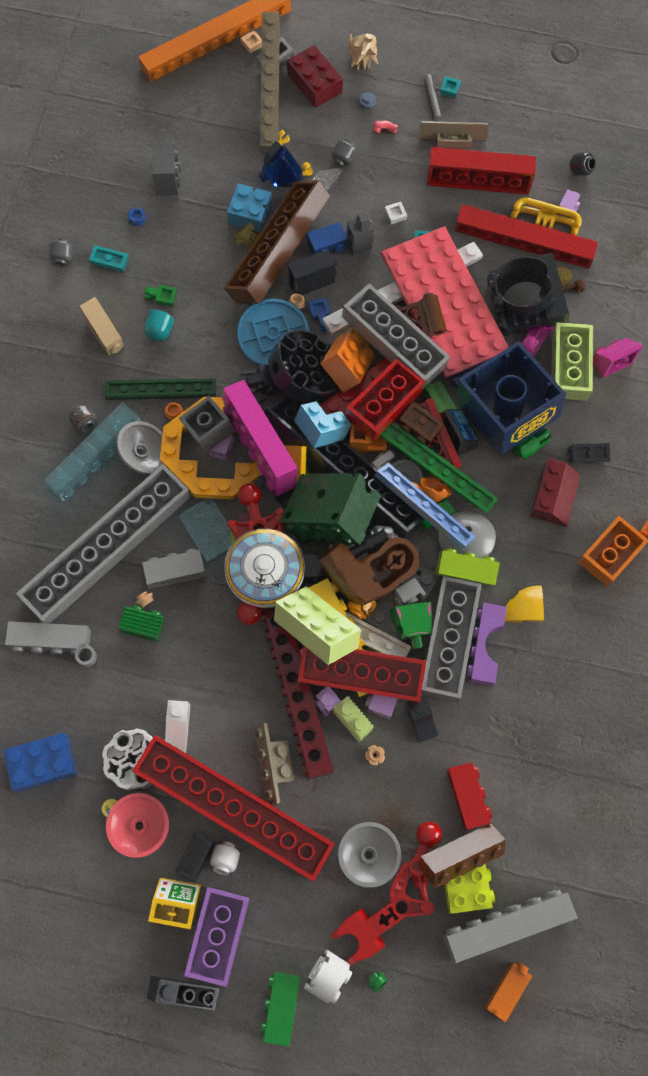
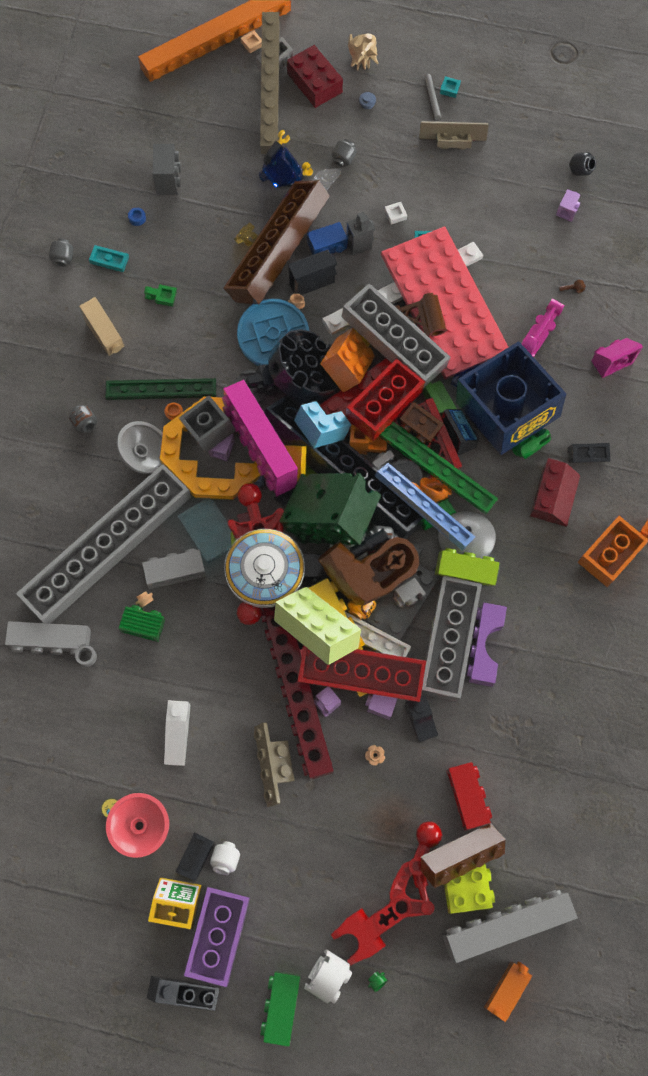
blue brick [3,733,78,793] -> none
clear light blue brick [43,402,140,501] -> none
white connector [102,728,153,791] -> none
red brick [132,735,335,882] -> none
teal helmet [144,309,174,342] -> none
dark azure piece [227,183,272,233] -> none
blue plate [308,298,331,332] -> none
yellowish green brick [333,696,374,742] -> none
light grey dish [338,822,401,887] -> none
coral arm [372,120,398,134] -> none
green torso [390,602,432,650] -> none
red brick [426,147,536,195] -> none
red brick [455,204,598,269] -> none
black hose [487,252,569,336] -> none
yellow brick [505,586,544,623] -> none
yellow piece [511,197,582,235] -> none
yellowish green brick [551,322,593,401] -> none
clear yellow plate [557,267,572,284] -> none

